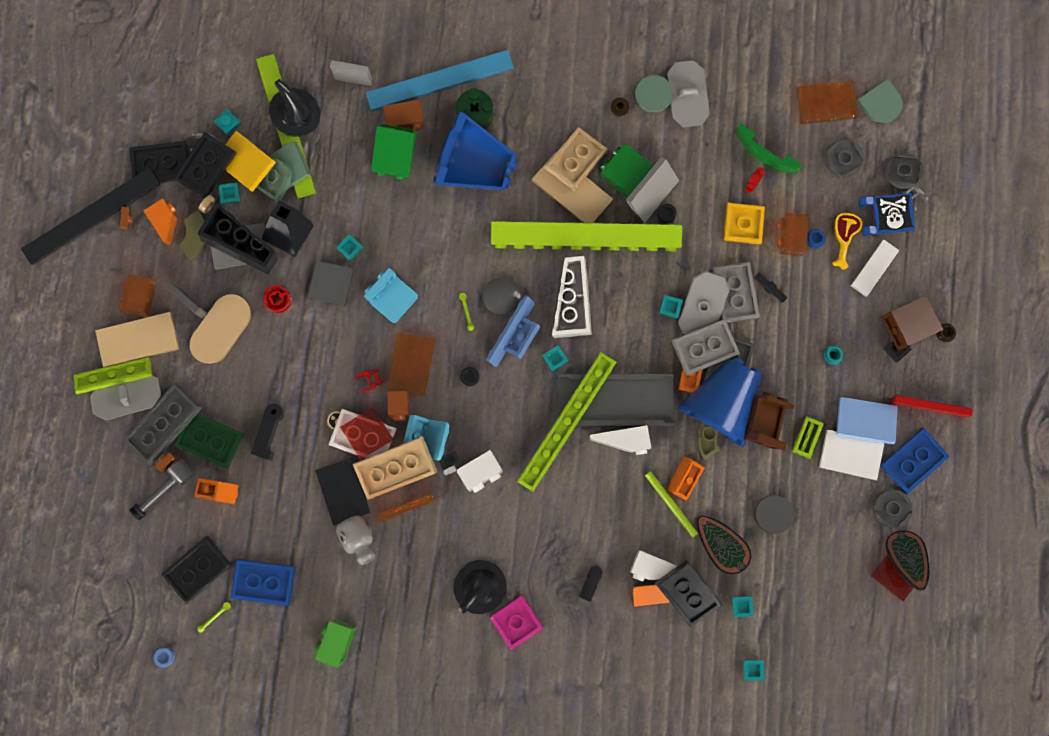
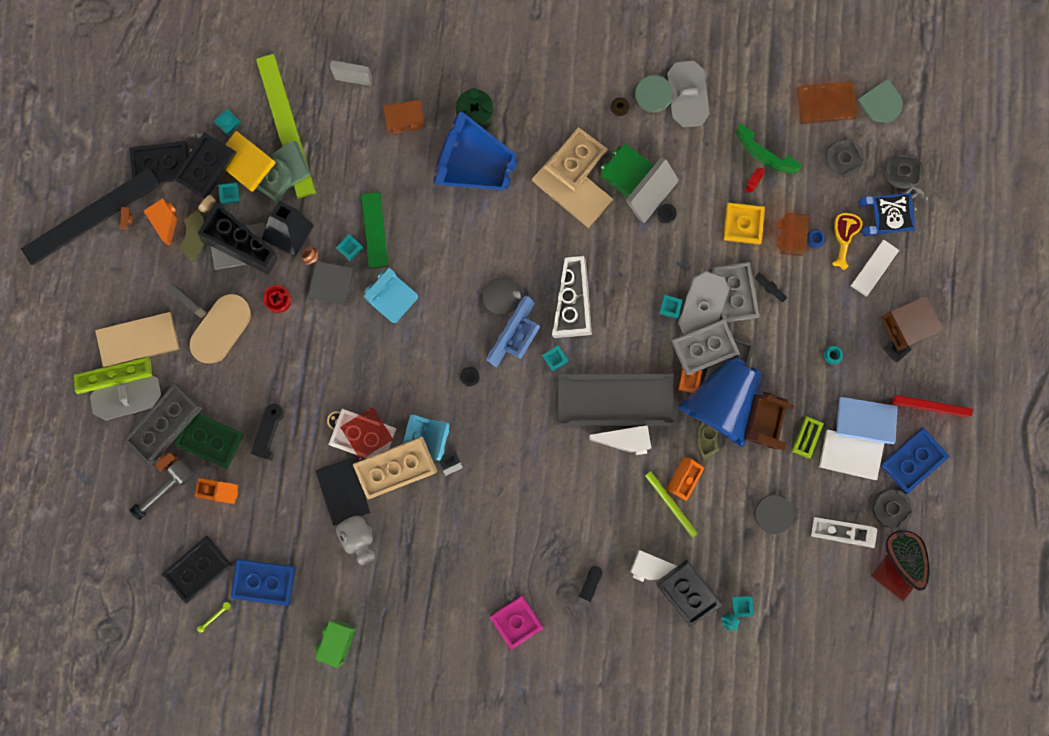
clear orange brick [119,274,157,318] -> none
medium blue tile [154,647,175,668] -> none
black piece [269,79,321,137] -> none
red piece [355,368,384,394] -> none
dark azure tile [365,50,513,112] -> none
green brick [371,123,418,180] -> none
clear orange tile [376,494,437,523] -> none
clear orange tile [387,333,436,396] -> none
dark orange brick [387,391,411,422] -> none
black piece [454,560,507,614] -> none
white brick [456,450,503,493] -> none
lime hinge [459,293,474,331] -> none
lime brick [491,221,682,251] -> none
lime tile [517,352,617,492] -> none
orange slope [632,584,670,607] -> none
shield [697,515,752,575] -> none
teal plate [743,660,764,681] -> none
dark brown plate [936,323,956,342] -> none
none -> nougat plate [301,246,319,265]
none -> green tile [361,192,388,269]
none -> teal plate [721,613,740,631]
none -> white slope [811,517,877,548]

